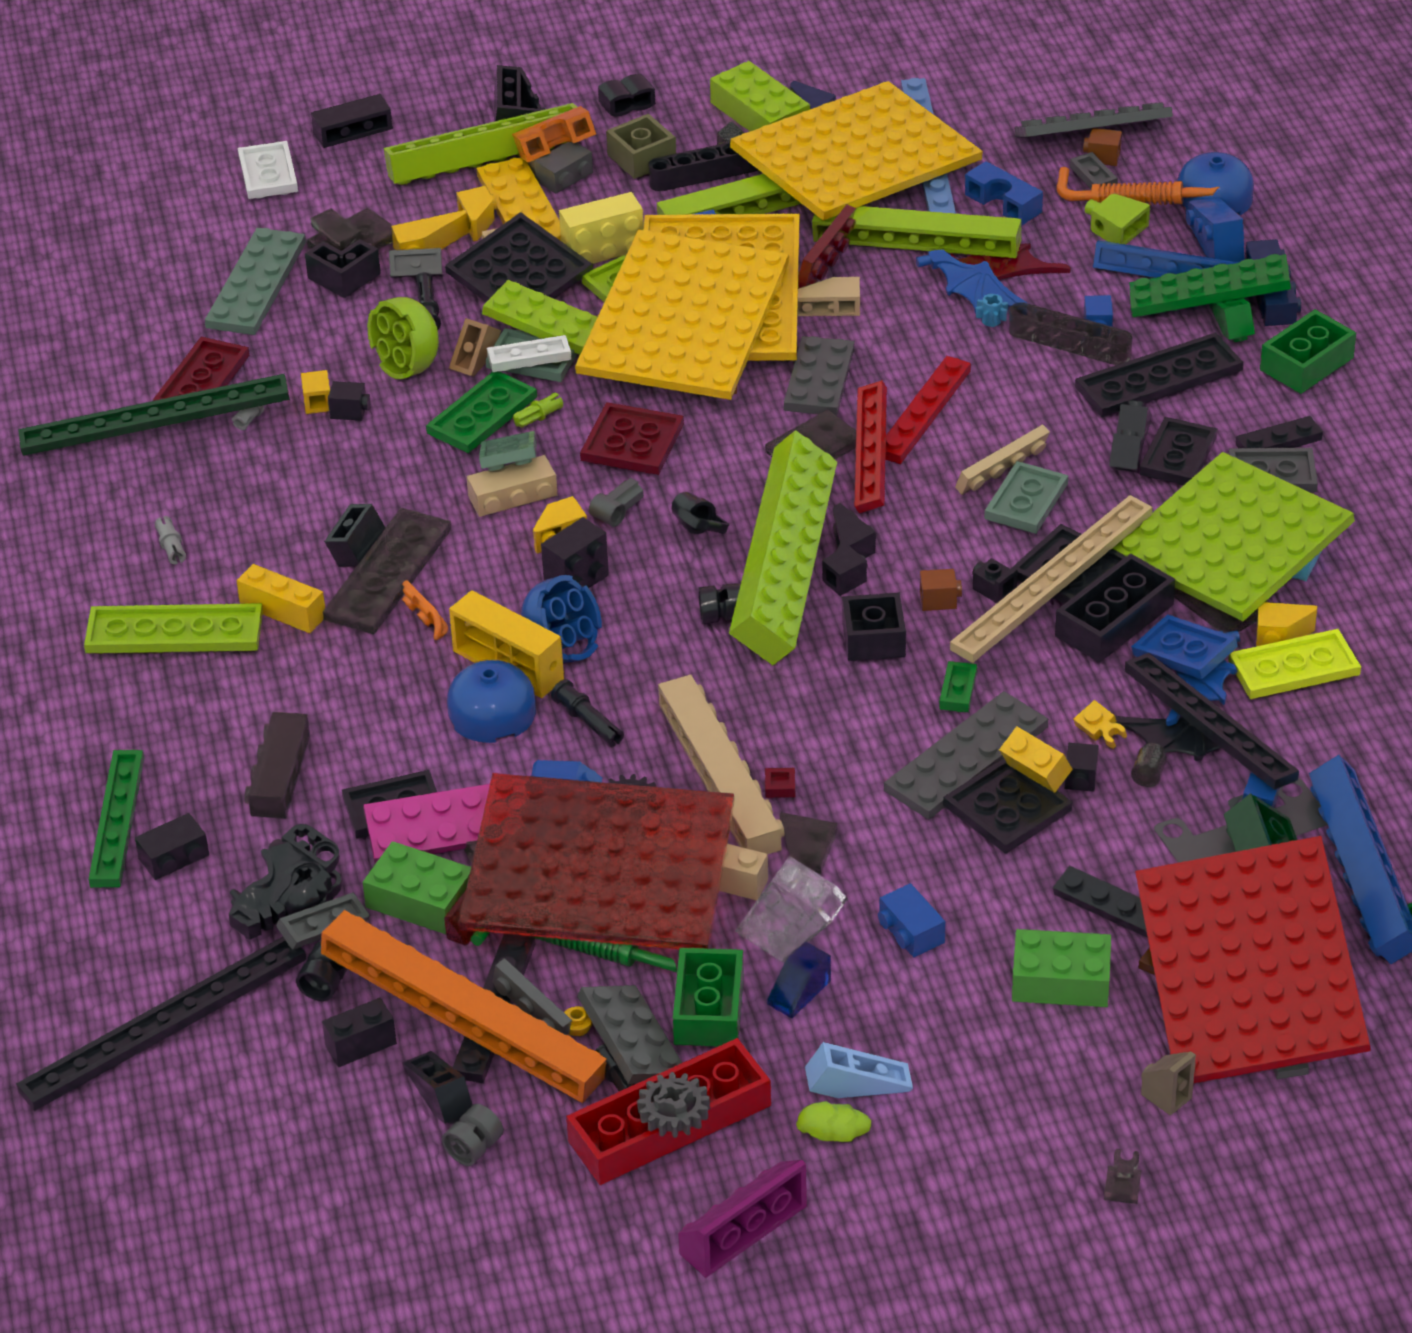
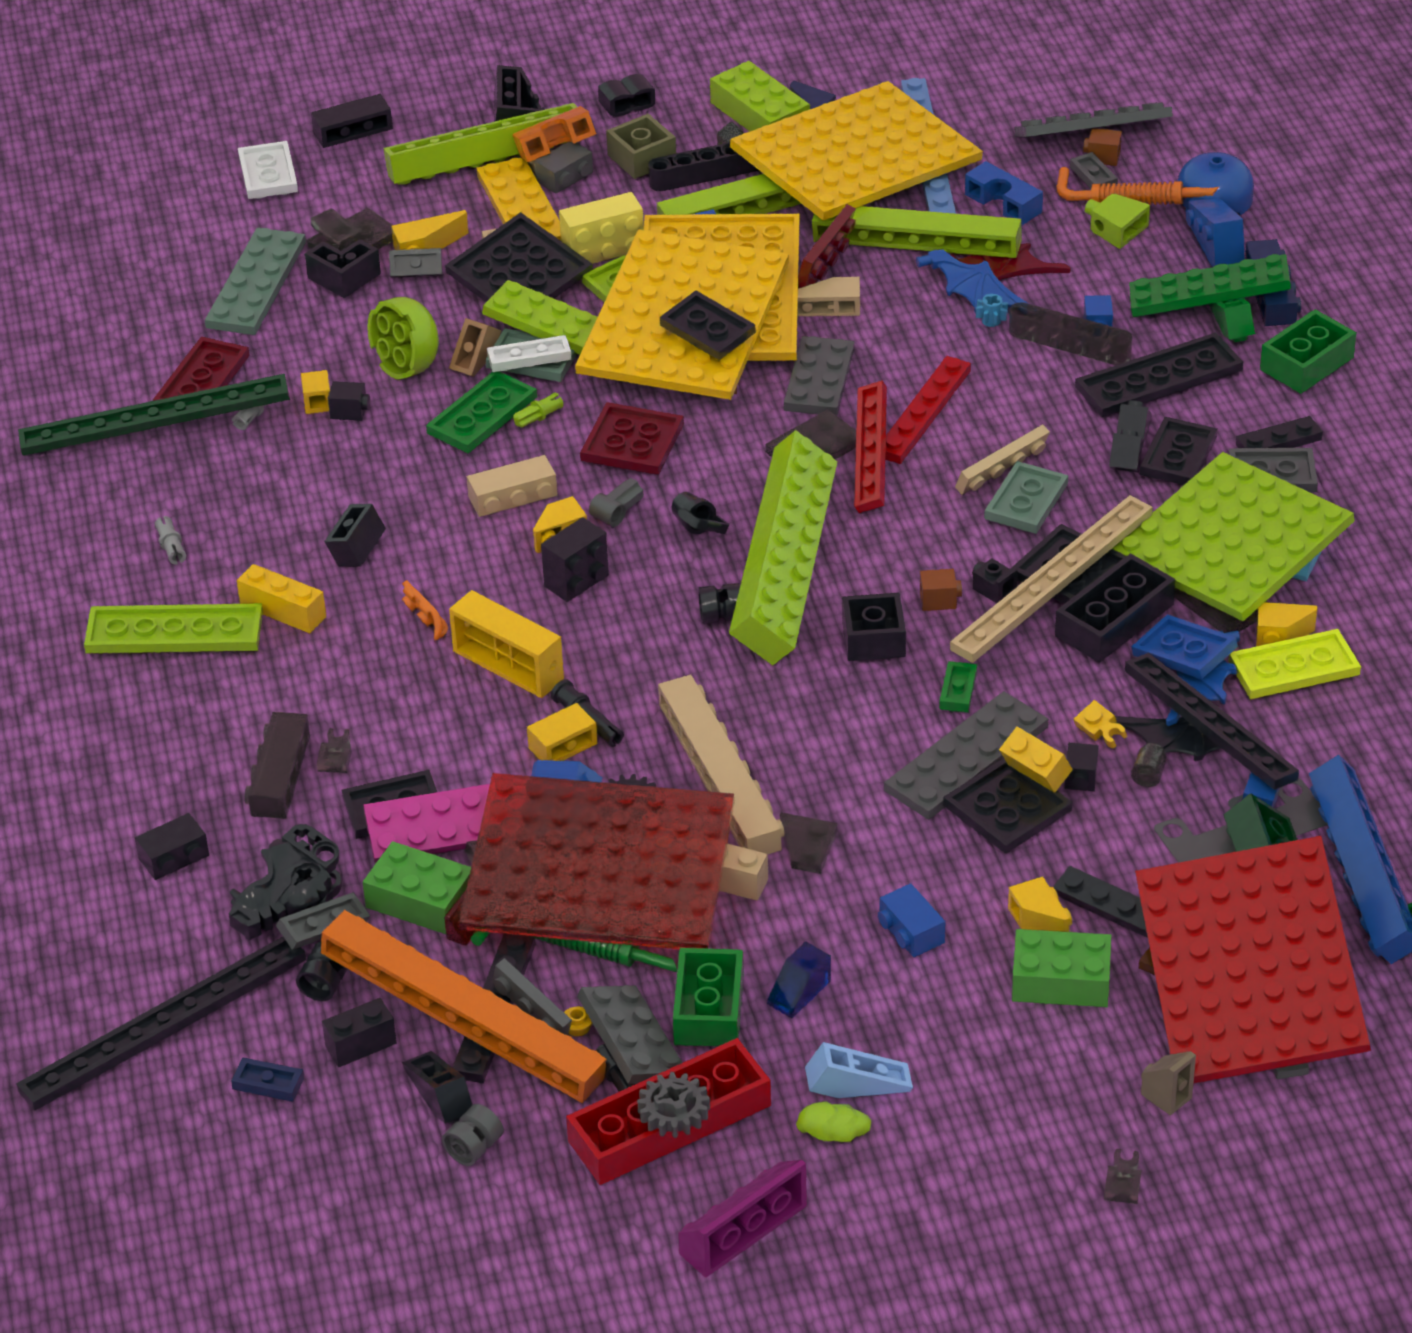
green plate [89,750,144,888] -> none
clear smoke plate [323,508,452,635] -> none
black pin [416,272,441,330] -> none
blue cylinder [447,660,536,743] -> none
yellow slope [456,186,497,241] -> none
sand green plate [479,430,537,471] -> none
blue cylinder [520,575,602,664] -> none
clear slope [735,856,848,963] -> none
dark red plate [765,767,796,798] -> none
black arch [822,503,876,596] -> none
blue plate [1093,240,1239,278] -> none
none -> dark blue plate [231,1057,304,1102]
none -> clear smoke plate [317,728,352,773]
none -> yellow brick [527,703,598,761]
none -> black plate [659,290,756,360]
none -> yellow slope [1008,876,1072,932]

